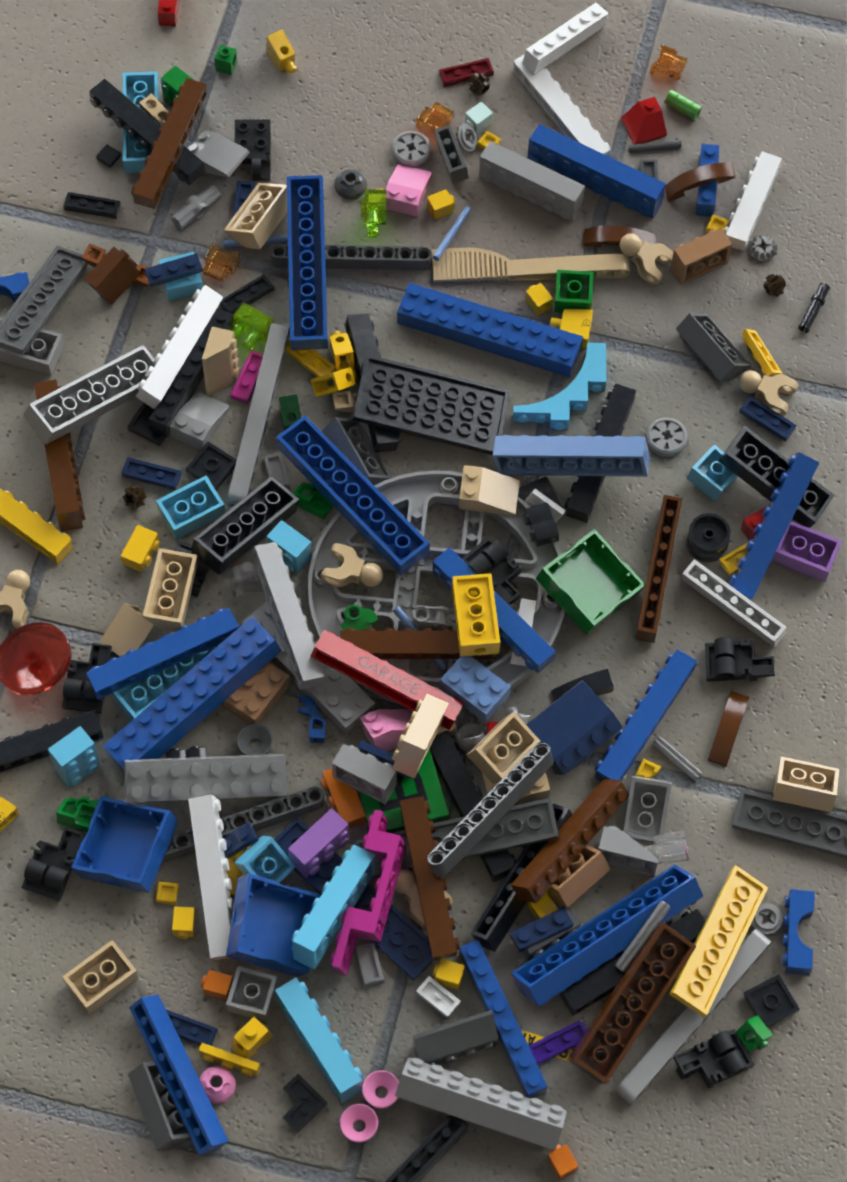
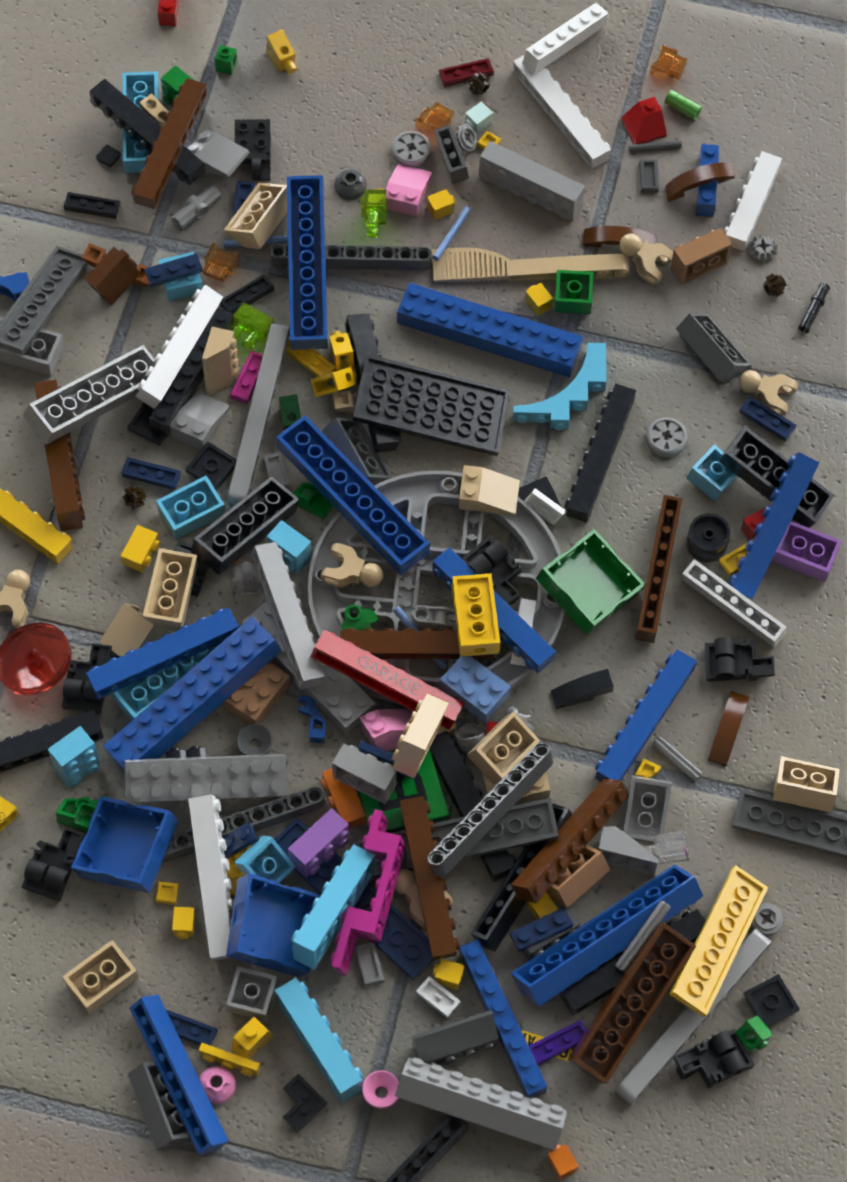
orange brick [201,970,233,1001] -> none
bright pink piece [340,1104,378,1143] -> none
medium blue brick [493,435,650,477] -> none
black brick [523,502,559,547] -> none
dark blue slope [526,680,623,775] -> none
blue brick [527,124,666,219] -> none
yellow torso [550,309,593,349] -> none
yellow tile [706,215,729,232] -> none
yellow plate [741,329,783,377] -> none
blue arch [782,889,815,975] -> none

